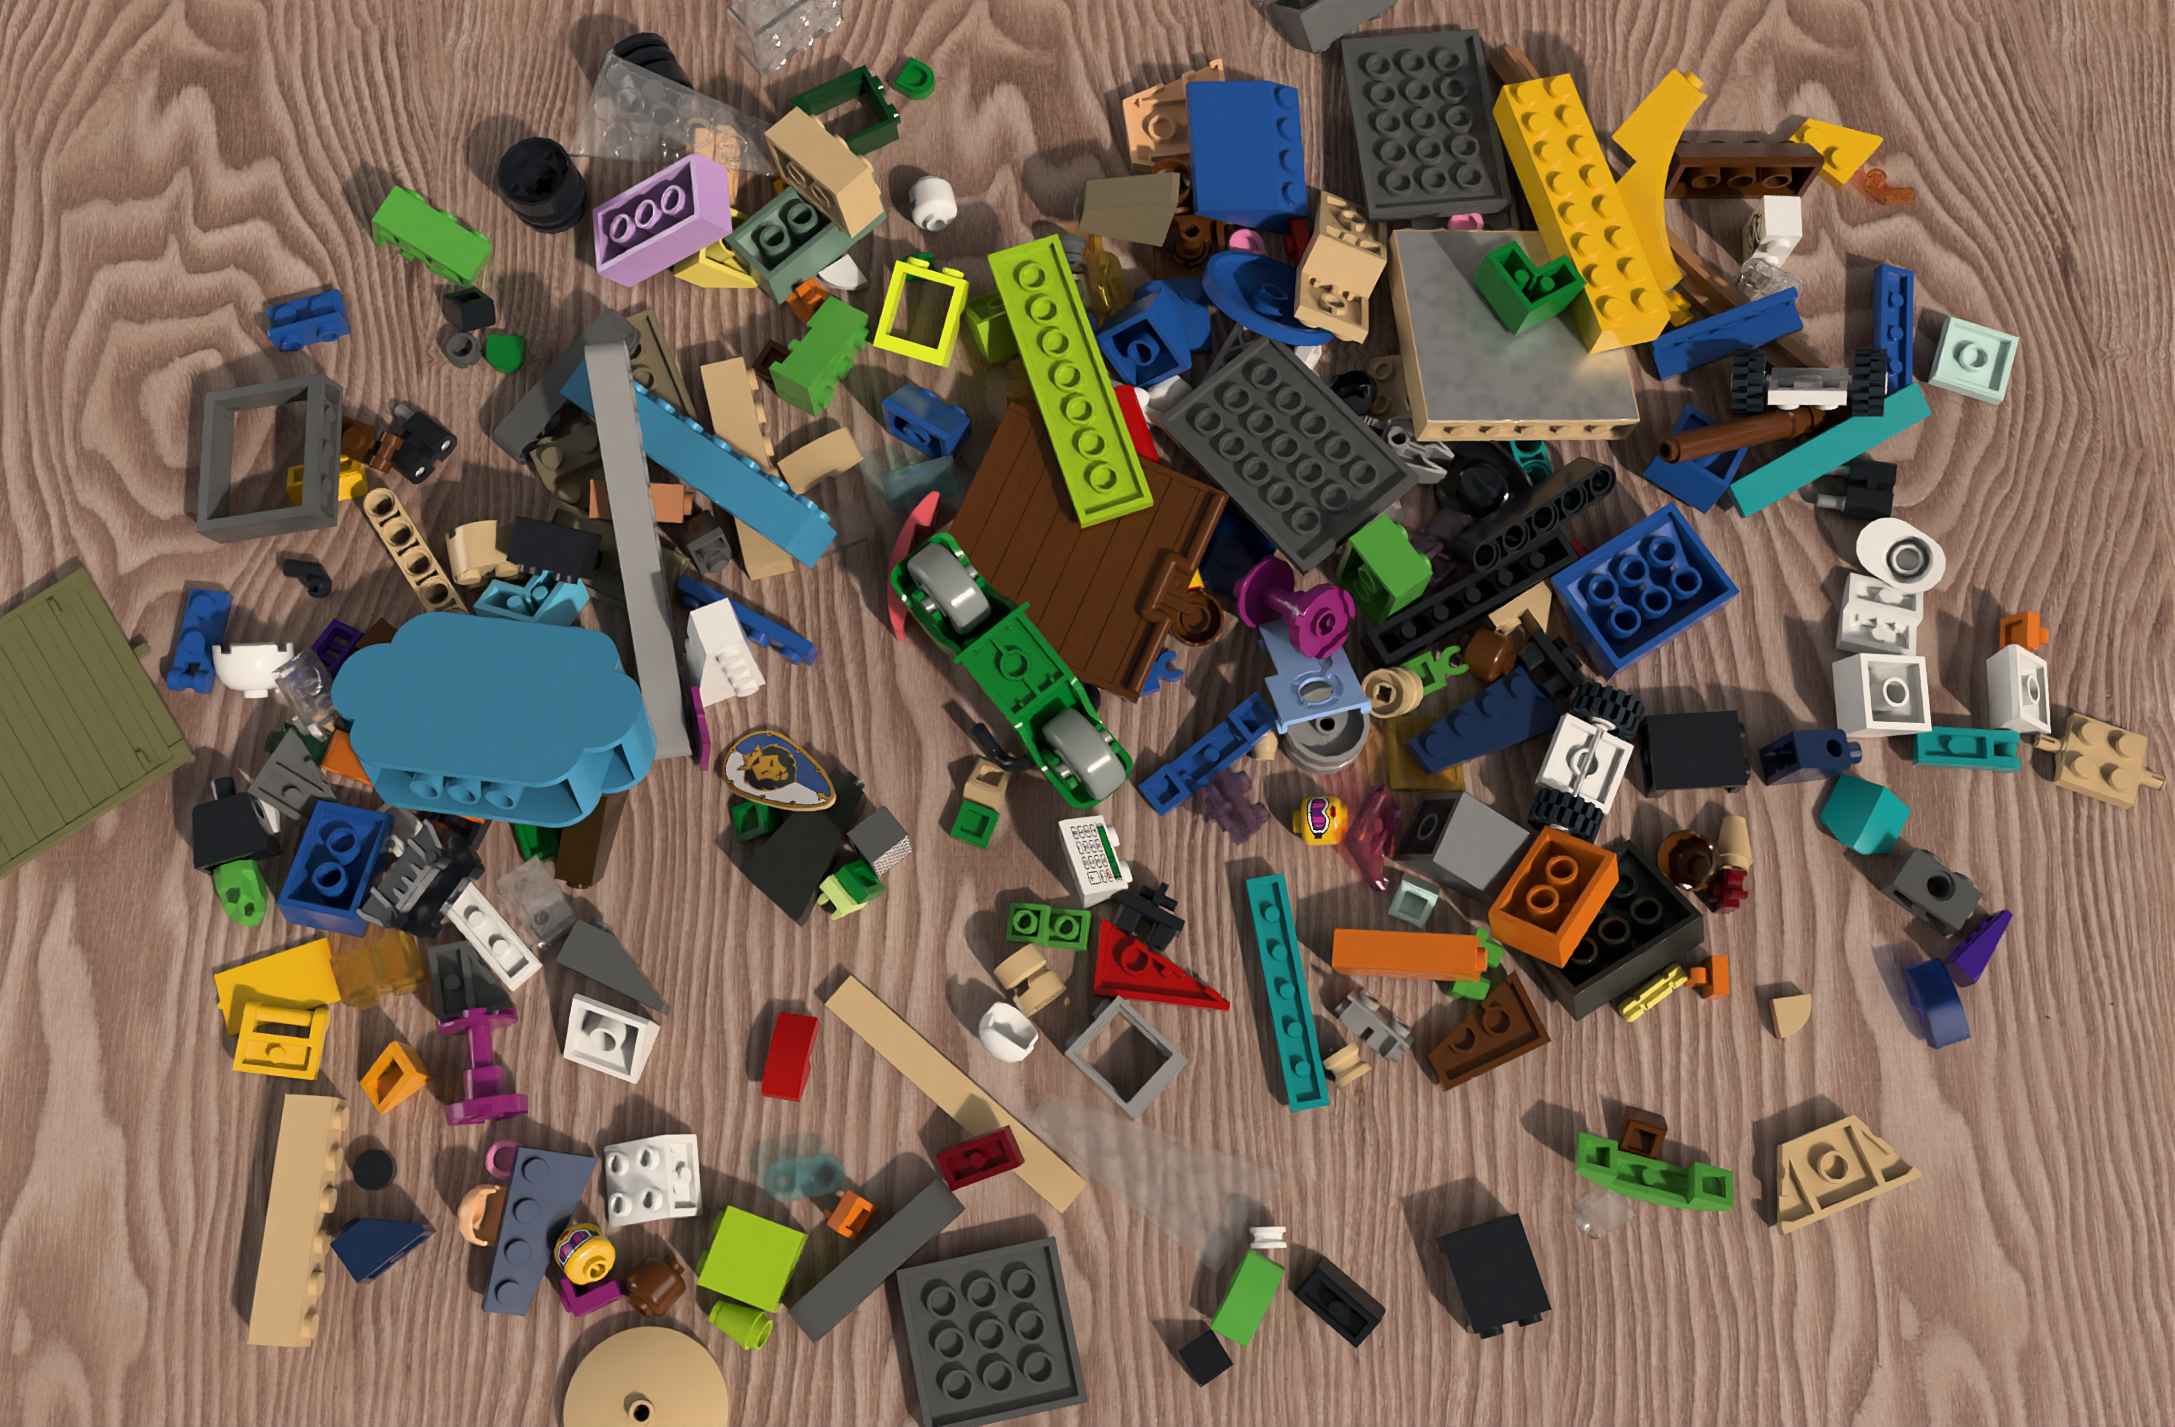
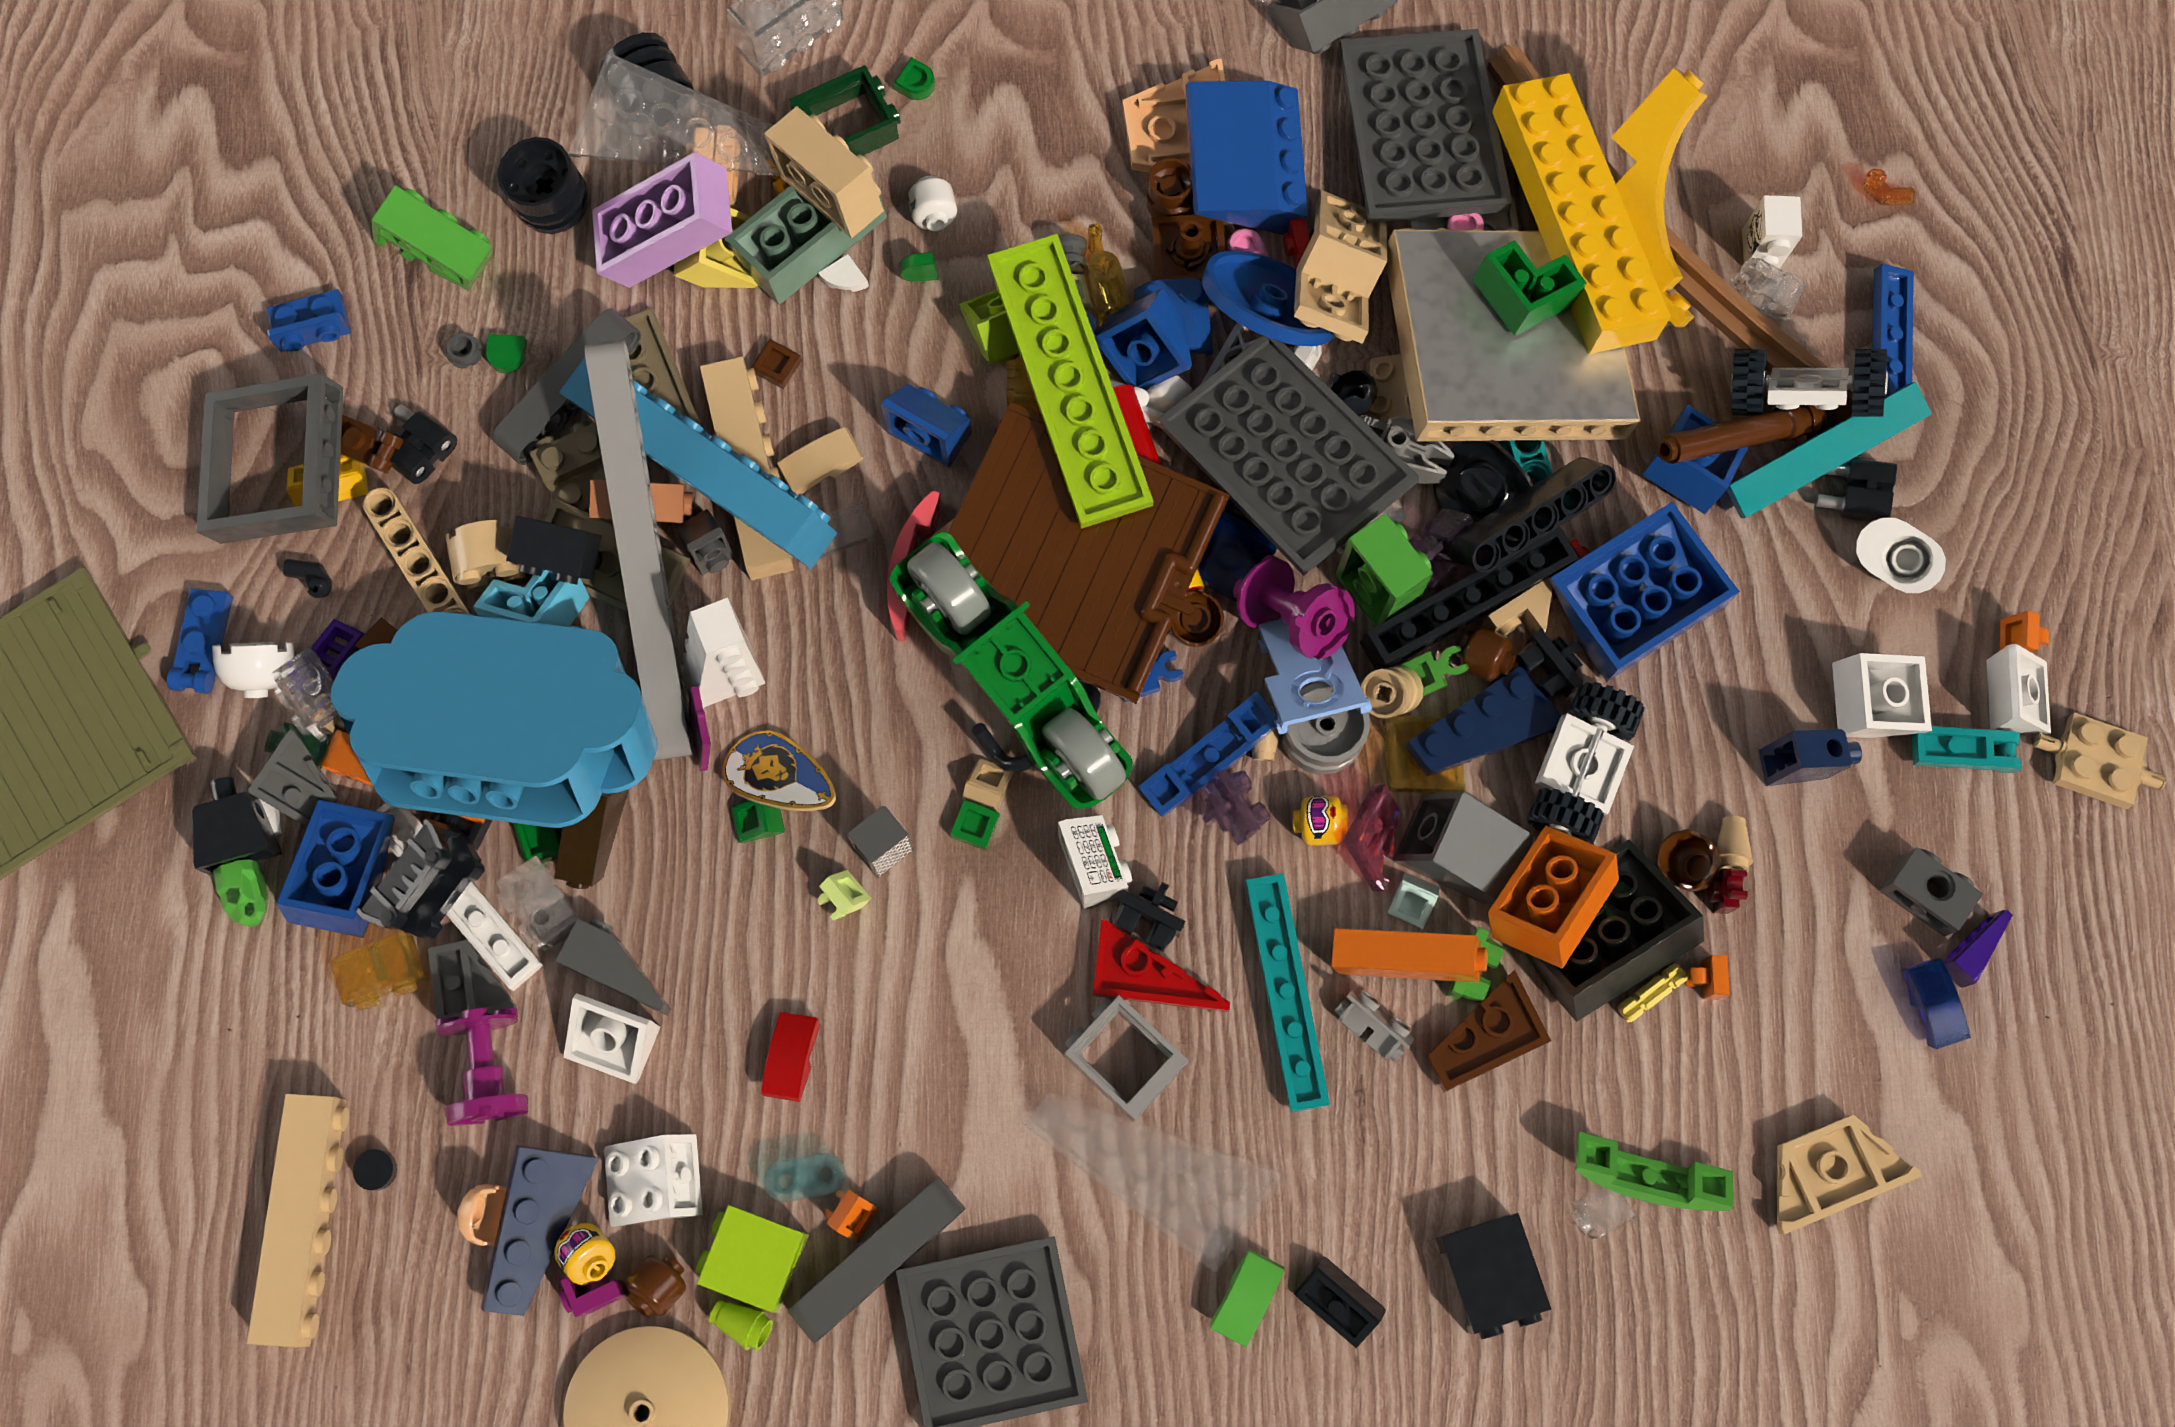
yellow piece [214,937,345,1037] -> none
yellow plate [232,999,331,1080] -> none
dark blue slope [330,1217,437,1284] -> none
light orange slope [359,1041,434,1115] -> none
black slope [443,287,496,333] -> none
bright pink tile [486,1139,524,1180] -> none
blue plate [676,574,818,667] -> none
pearl dark grey slope [740,768,867,928] -> none
bright green wedge [769,295,872,418] -> none
orange tile [785,277,830,325] -> none
tan tile [824,975,1088,1214] -> none
green tile [834,859,886,905] -> none
neon yellow window [873,257,972,368] -> none
clear light blue slope [881,455,960,511] -> none
dark red plate [935,1125,1025,1191] -> none
white hair [979,1001,1038,1063] -> none
tan wheel [994,943,1066,1018] -> none
bright green slope [1006,902,1093,952] -> none
dark tan slope [1073,172,1180,247] -> none
black slope [1177,1329,1234,1388] -> none
white bush [1250,1227,1287,1249] -> none
tan wheel [1322,1042,1372,1089] -> none
reddish brown slope [1618,1106,1668,1160] -> none
black panel [1637,710,1751,798] -> none
blue fence [1648,286,1804,382] -> none
reddish brown slope [1664,140,1825,199] -> none
tan tile [1769,994,1812,1039] -> none
yellow wing [1789,118,1884,191] -> none
teal slope [1818,773,1911,855] -> none
white slope [1836,572,1924,656] -> none
light aqua plate [1928,316,2019,406] -> none

